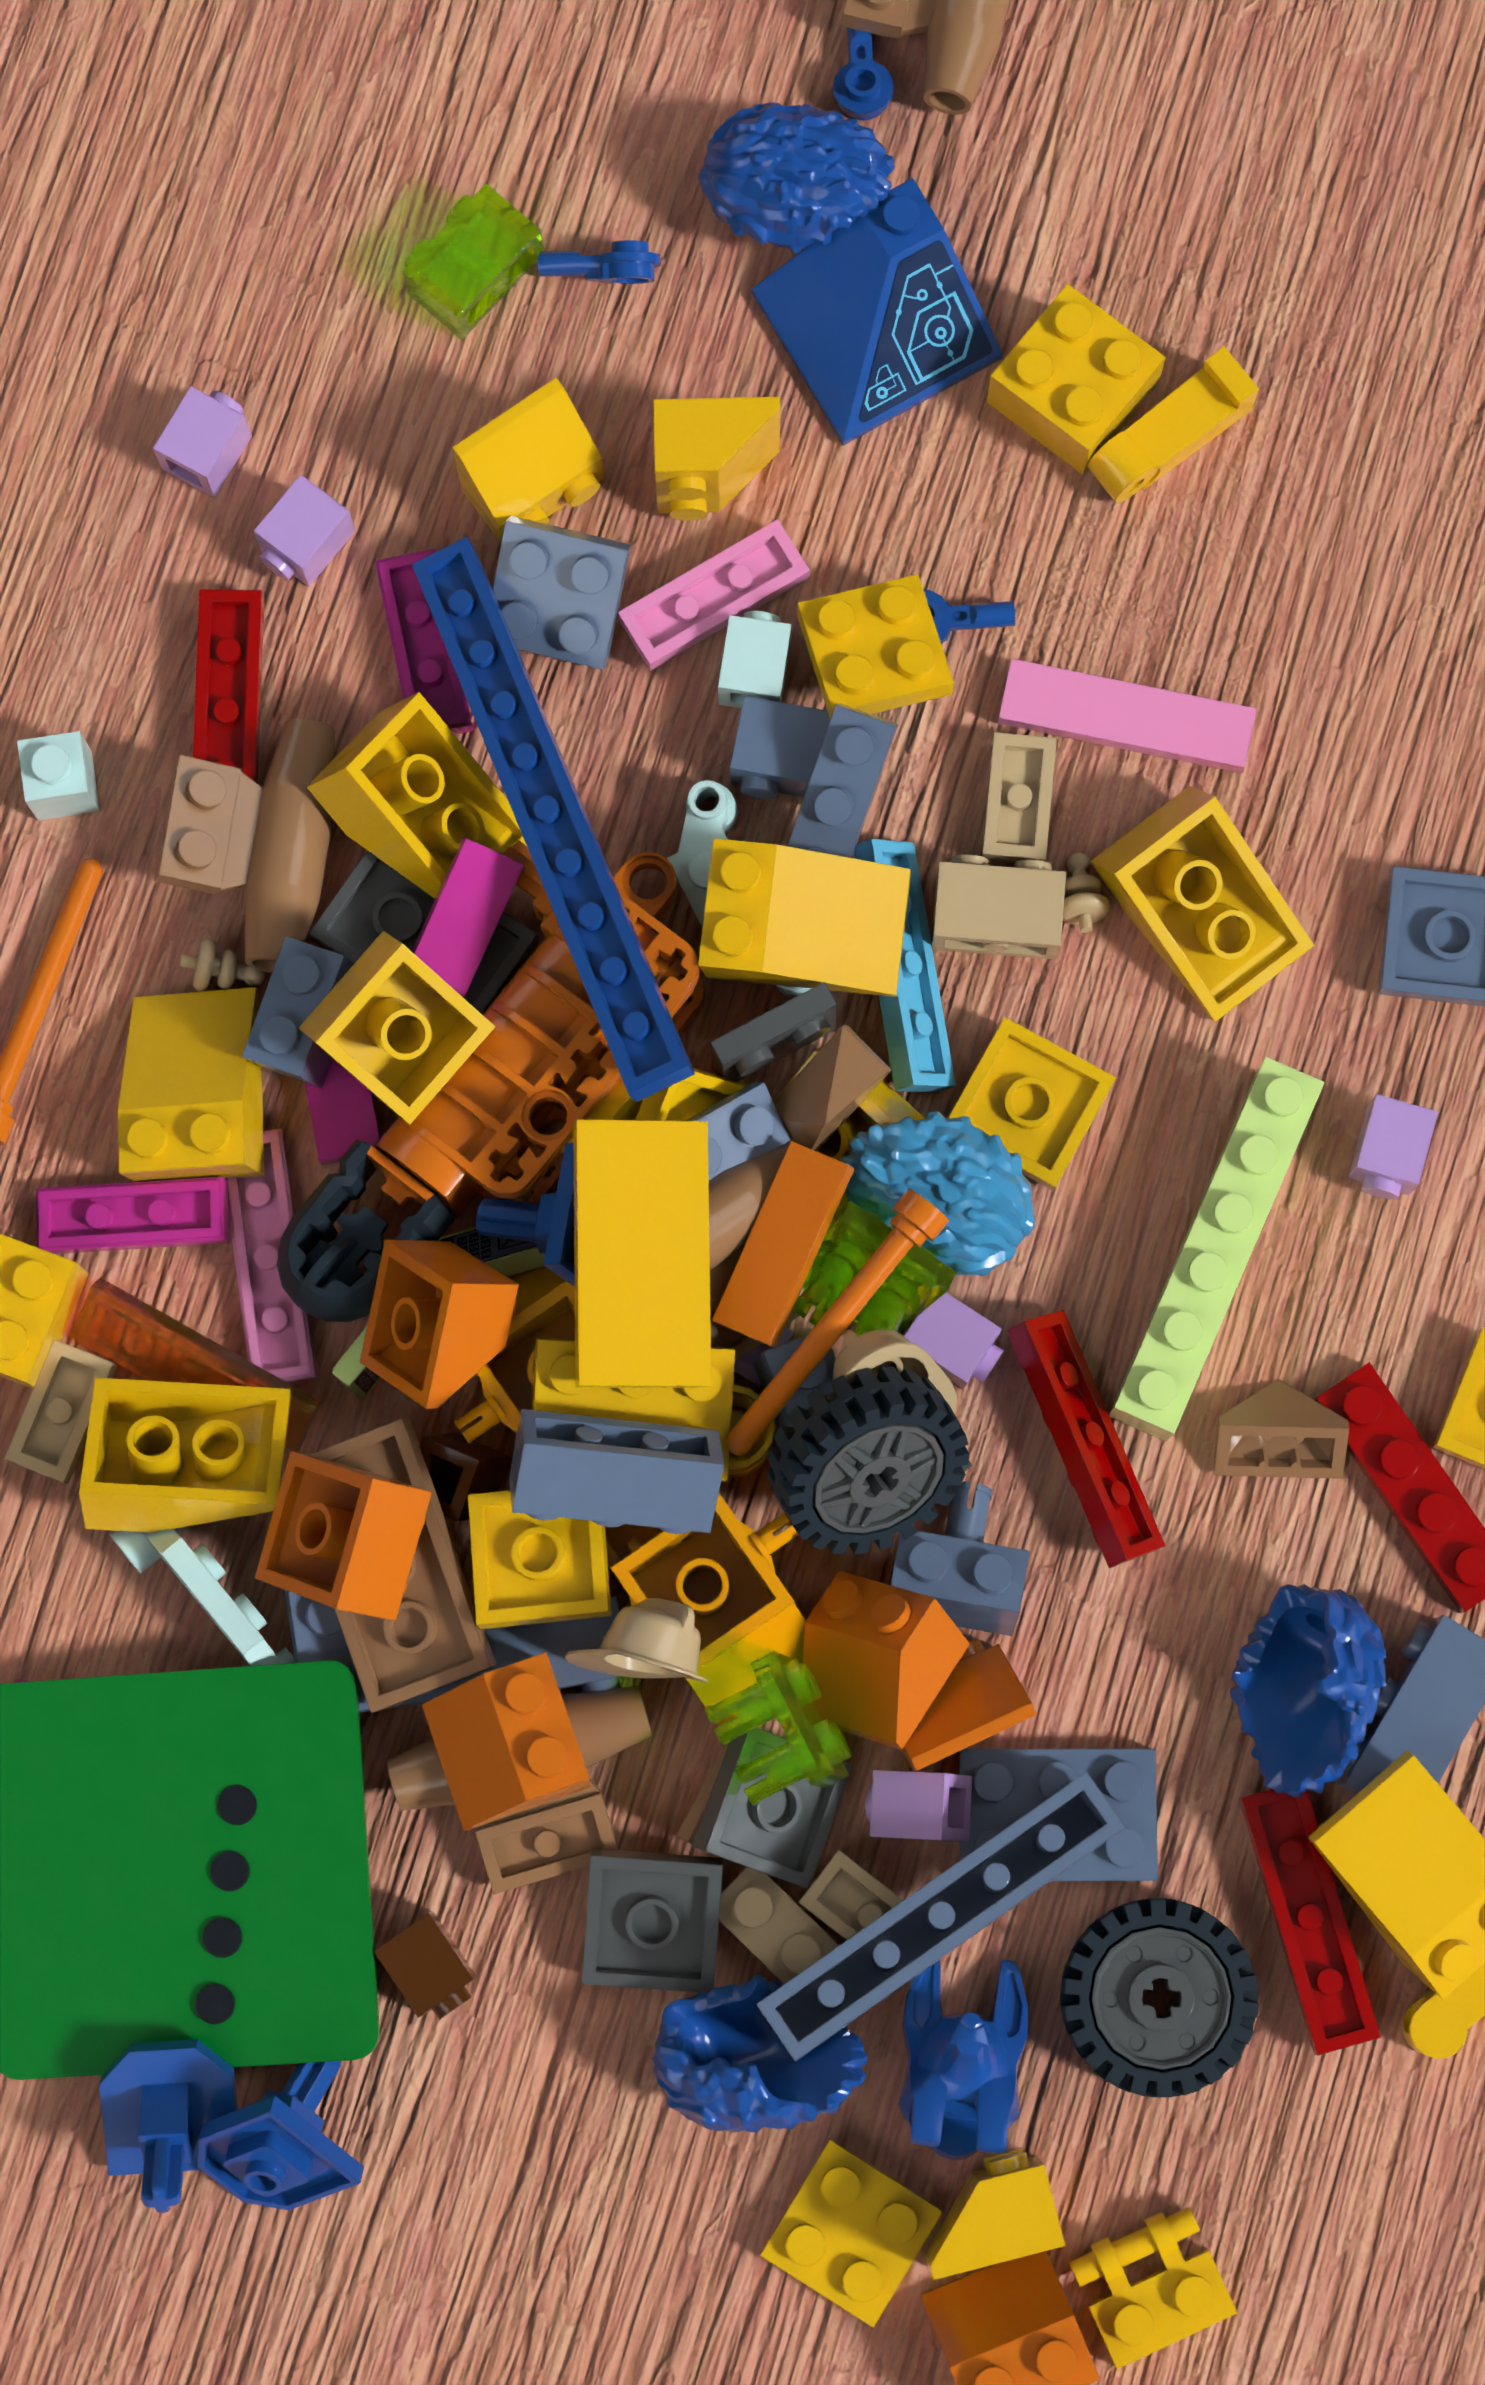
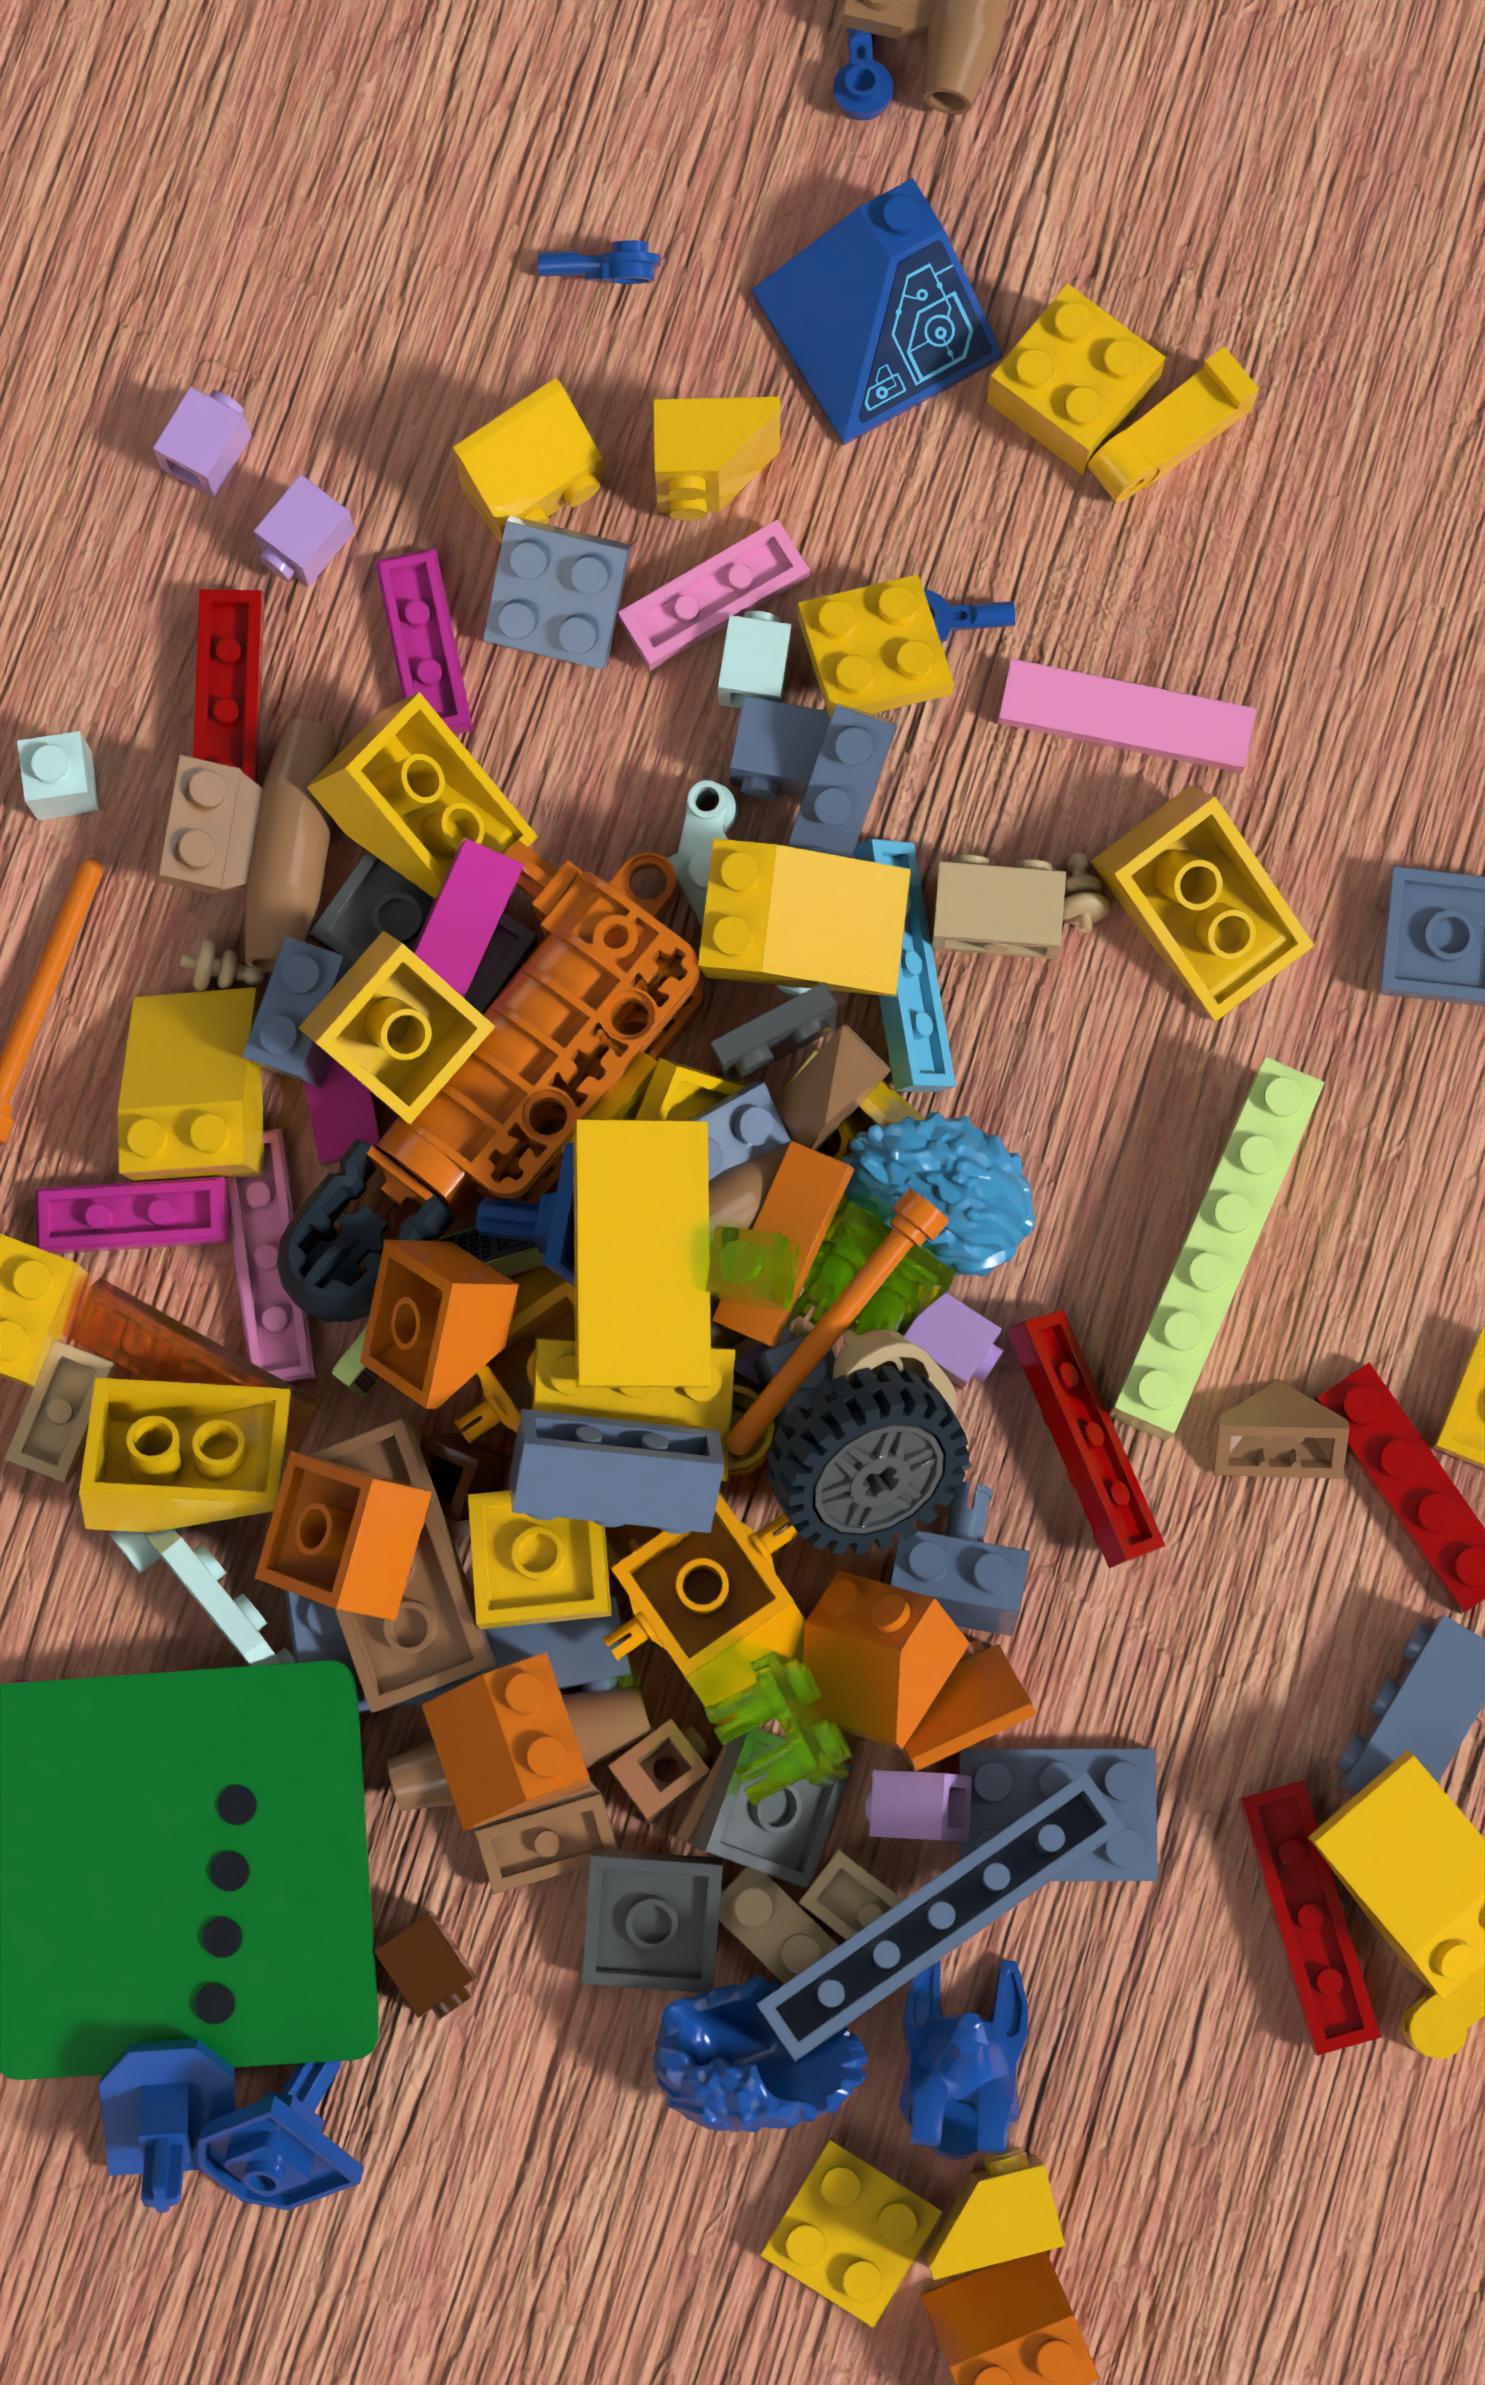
clear neon green brick [403,183,544,340] -> none
blue plate [412,537,695,1102] -> none
tan piece [565,1598,709,1683] -> none
blue hair [698,102,895,254] -> none
yellow plate [948,1017,1117,1191] -> none
tan plate [982,732,1057,863] -> none
wheel [1060,1898,1259,2098] -> none
yellow plate [1069,2207,1238,2369] -> none
blue hair [1230,1584,1386,1798] -> none
lavender brick [1348,1094,1438,1199] -> none
none -> nougat brick [608,1719,714,1826]
none -> clear neon green brick [706,1226,801,1311]

